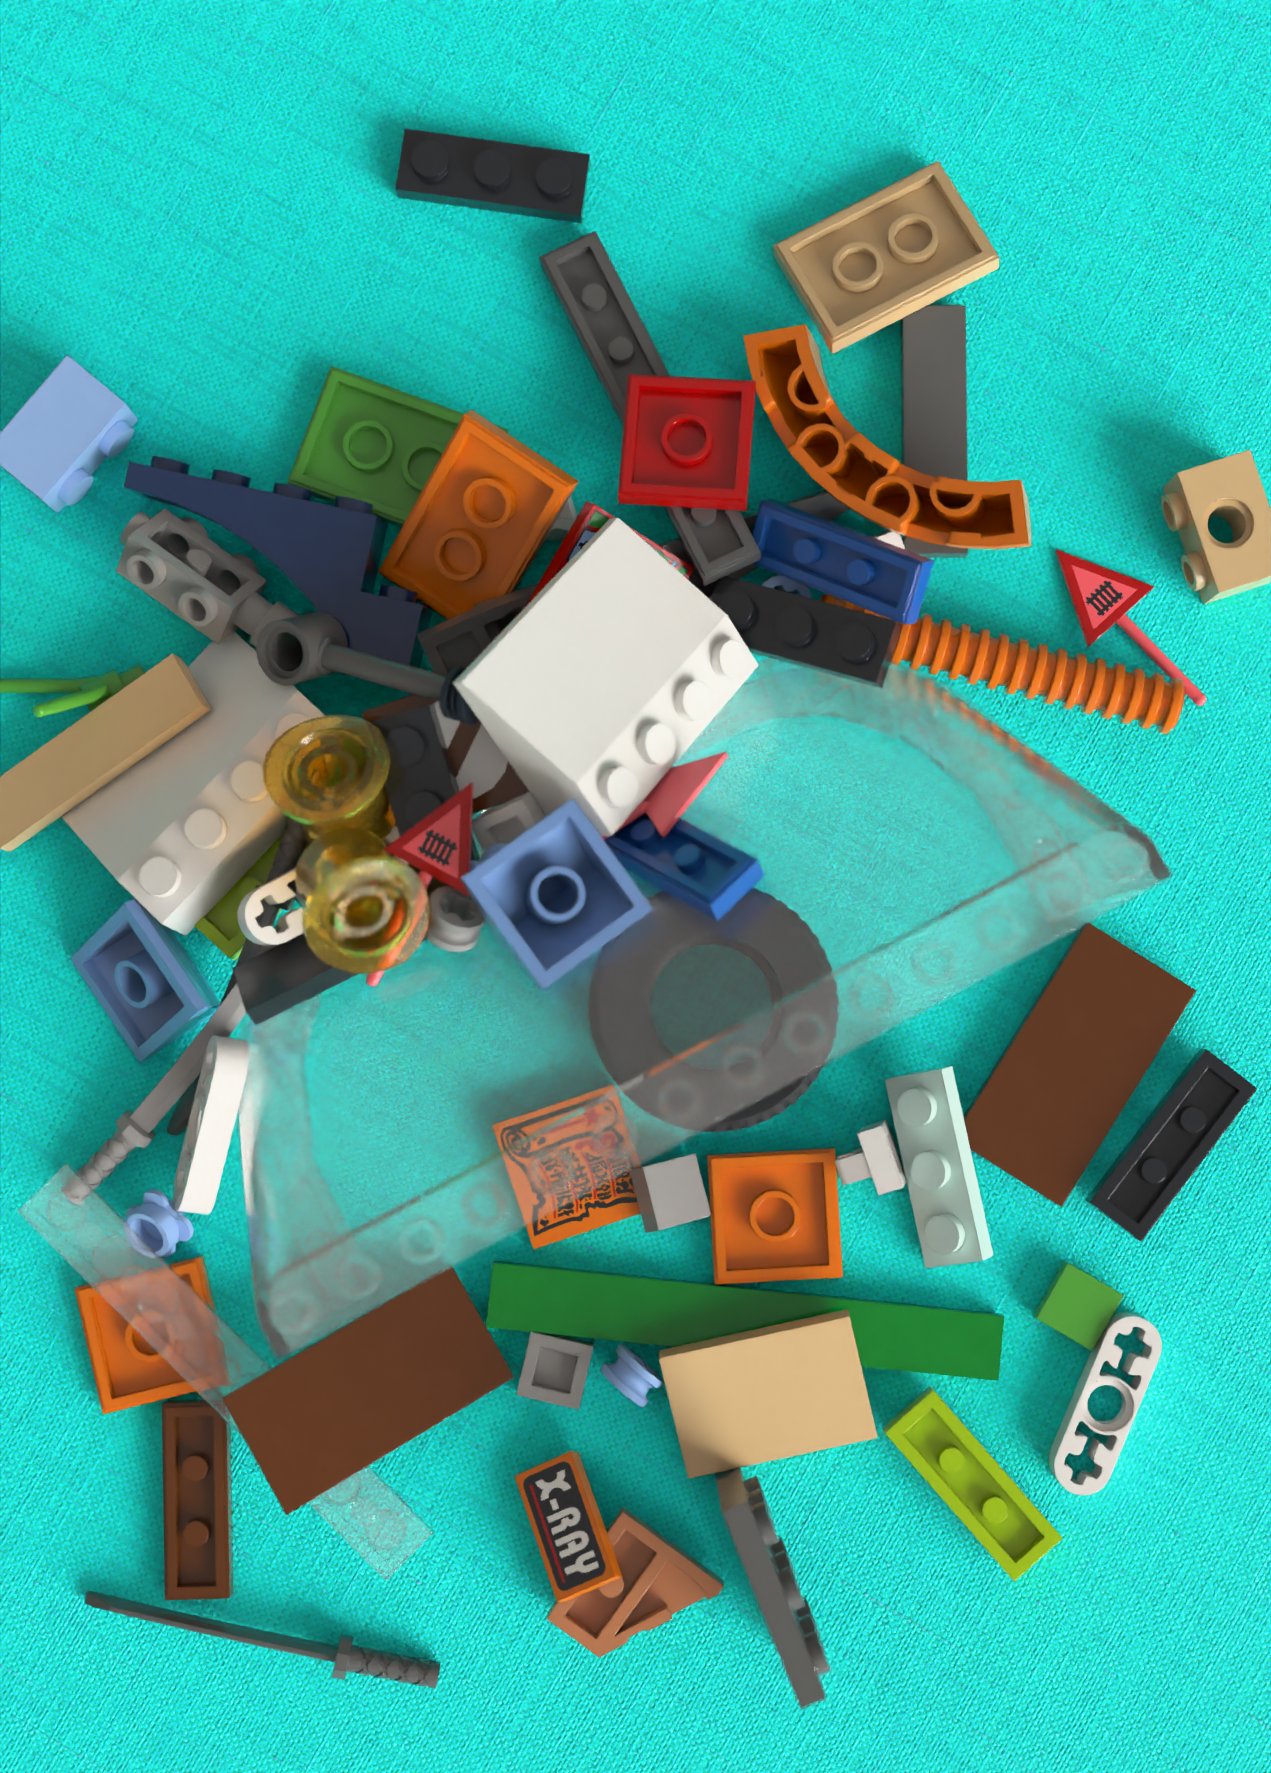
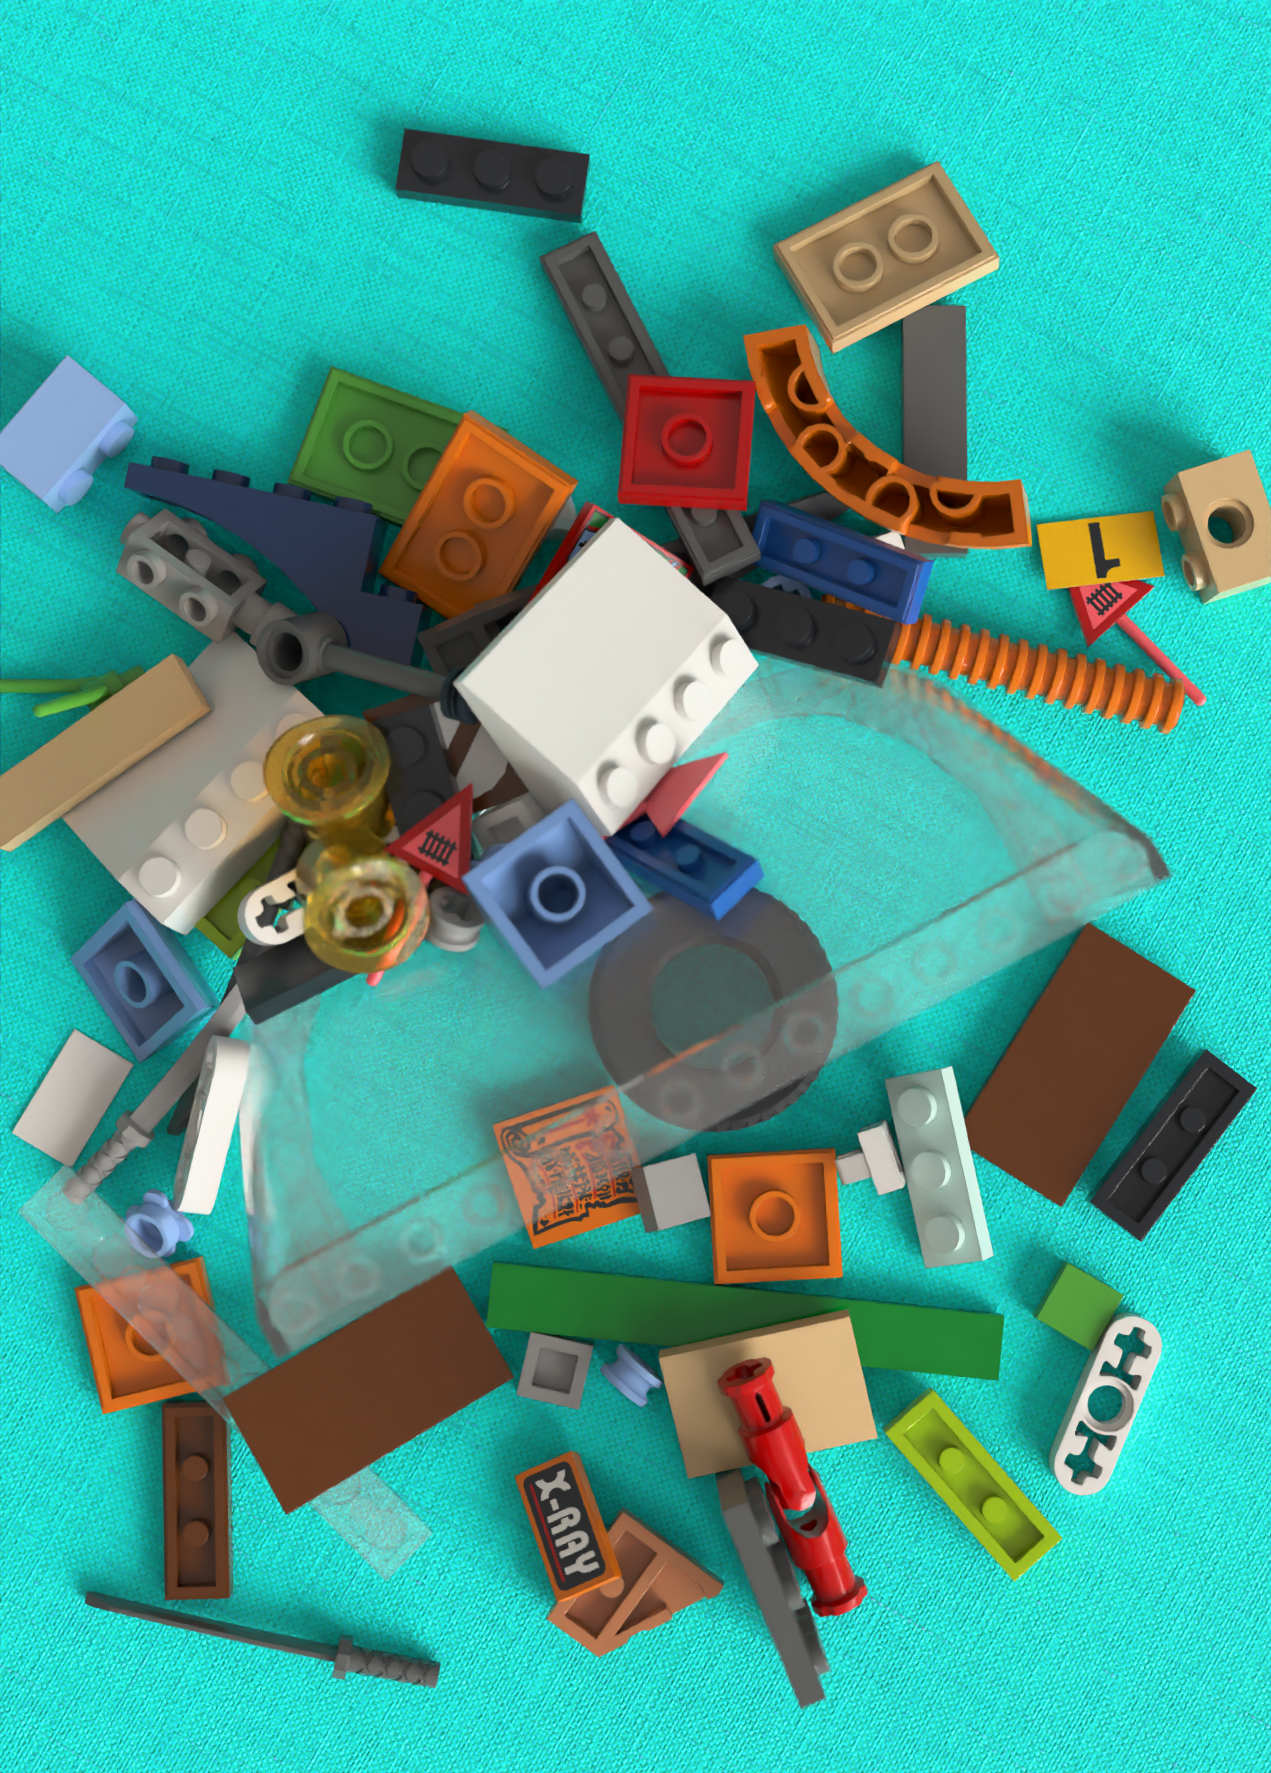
none -> white sticker [12,1029,134,1168]
none -> red piece [717,1357,868,1617]
none -> yellow sticker [1036,511,1165,590]

